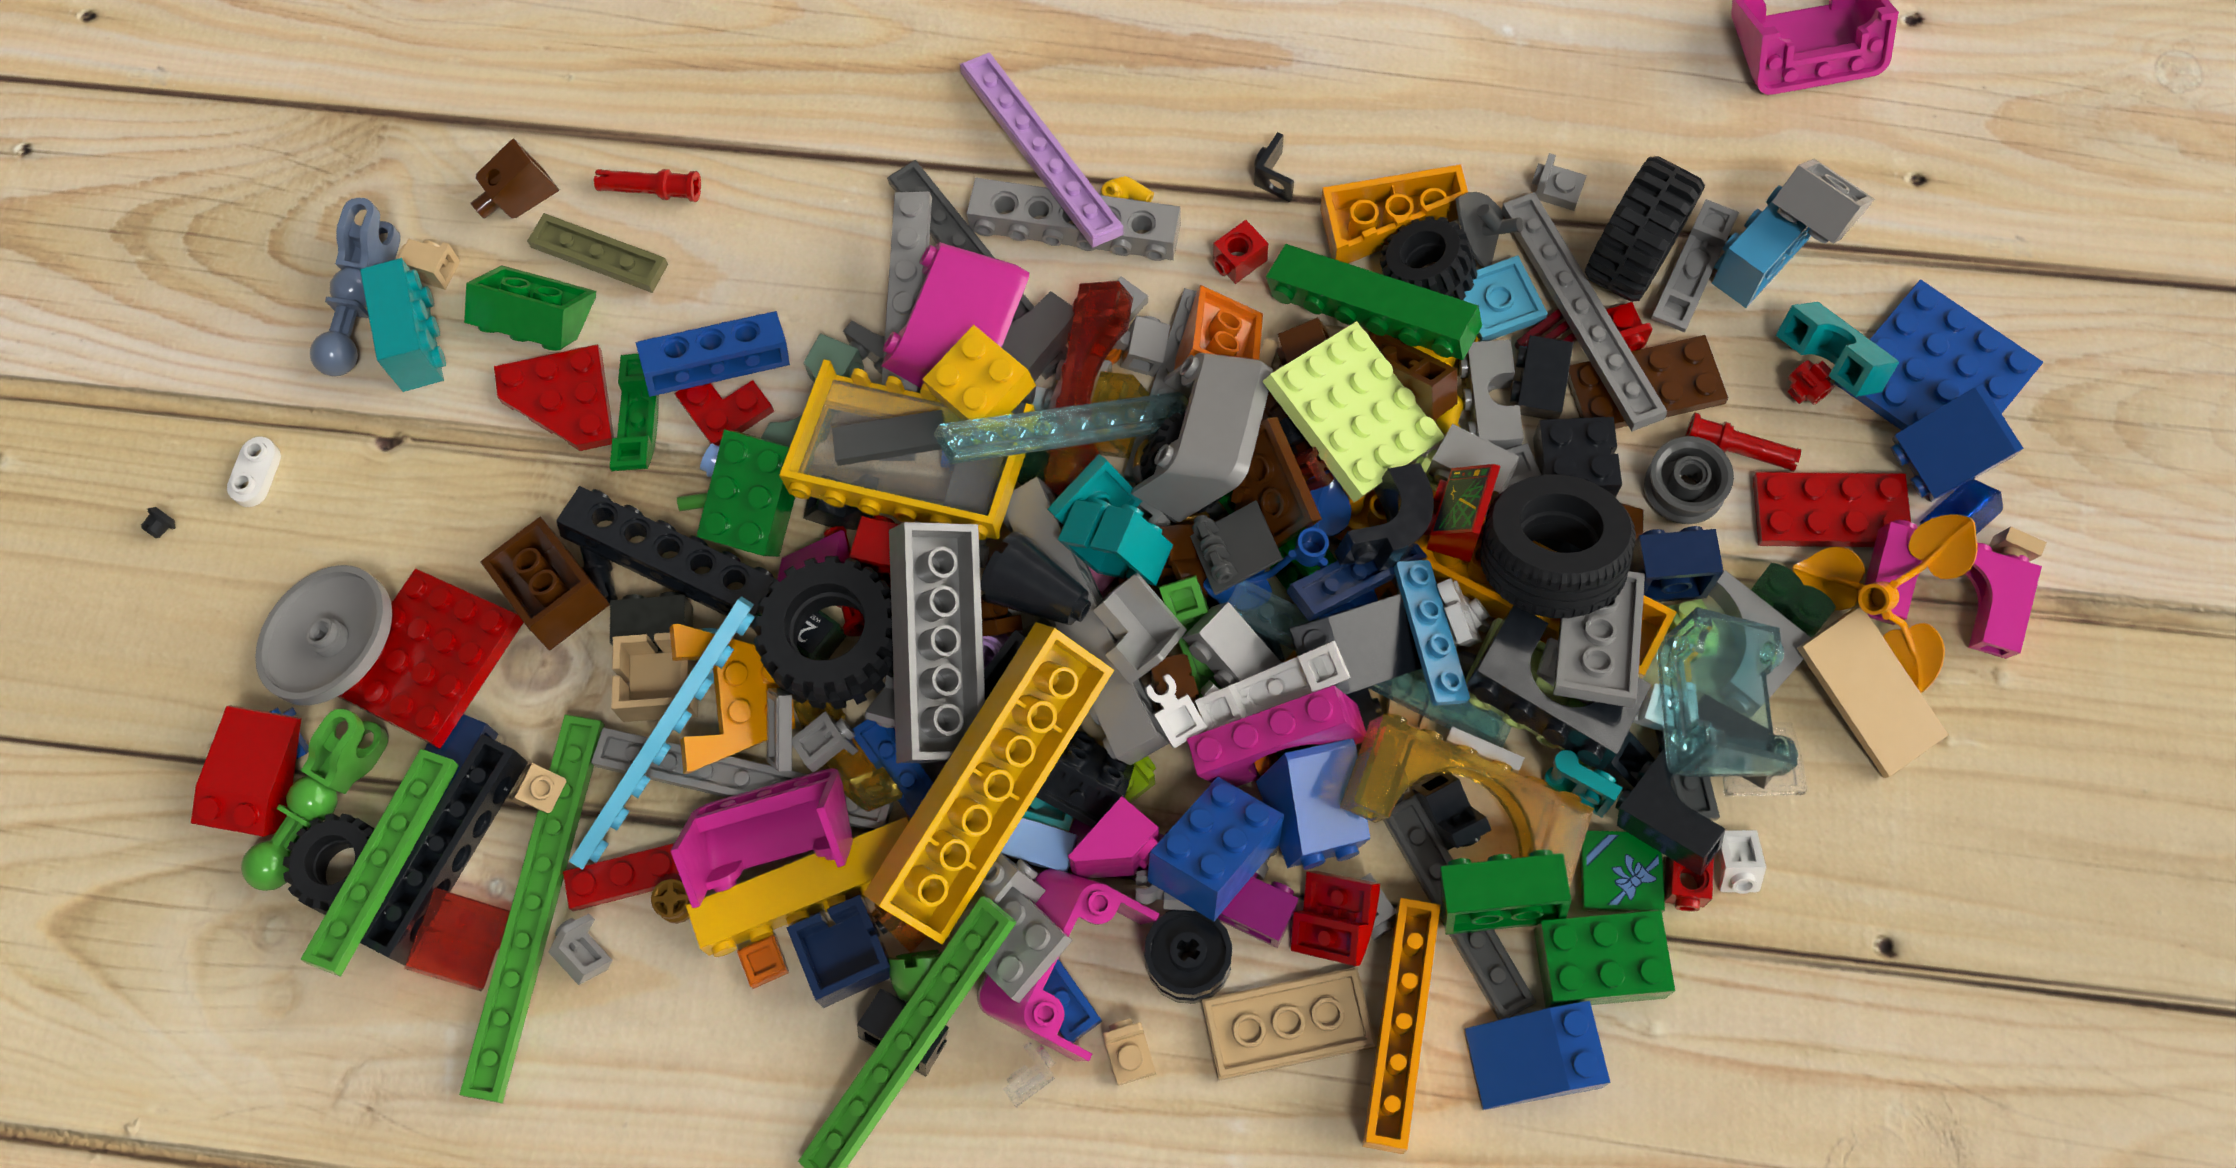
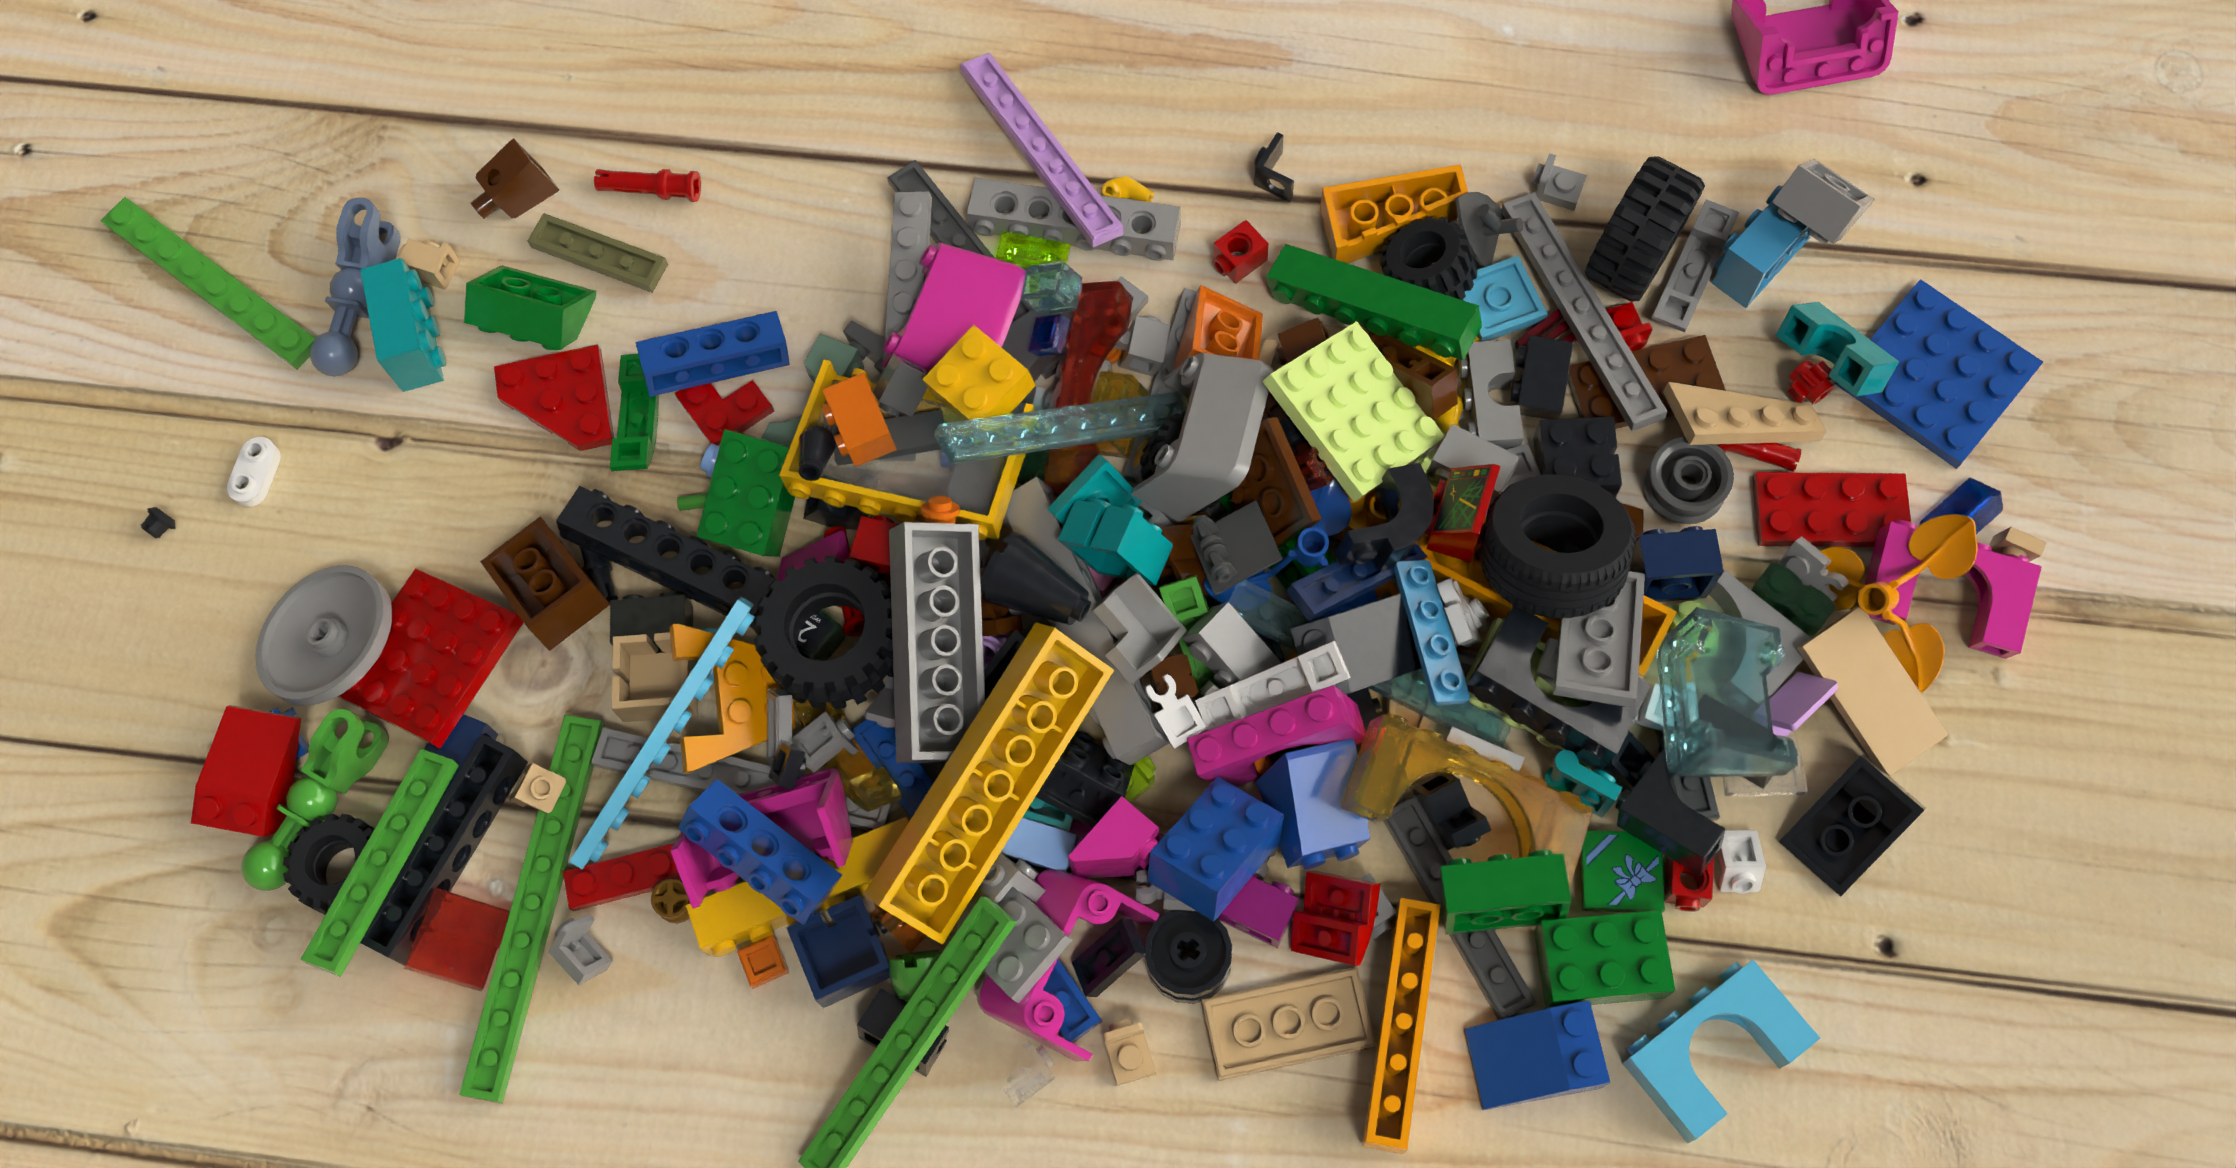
blue slope [1890,383,2024,502] -> none
none -> bright green plate [100,197,316,370]
none -> blue brick [678,779,842,925]
none -> black plate [768,740,806,789]
none -> black cone [798,426,836,481]
none -> orange brick [821,372,897,467]
none -> dark grey brick [873,353,928,417]
none -> orange plate [921,496,960,524]
none -> clear neon green hinge [996,231,1071,295]
none -> clear light blue brick [1021,261,1083,315]
none -> clear blue plate [1028,314,1071,356]
none -> black plate [1072,918,1147,997]
none -> medium azure arch [1622,960,1821,1143]
none -> tan wing [1663,382,1826,445]
none -> lavender panel [1753,672,1838,739]
none -> light grey plate [1775,536,1849,604]
none -> black slope [1779,754,1926,897]

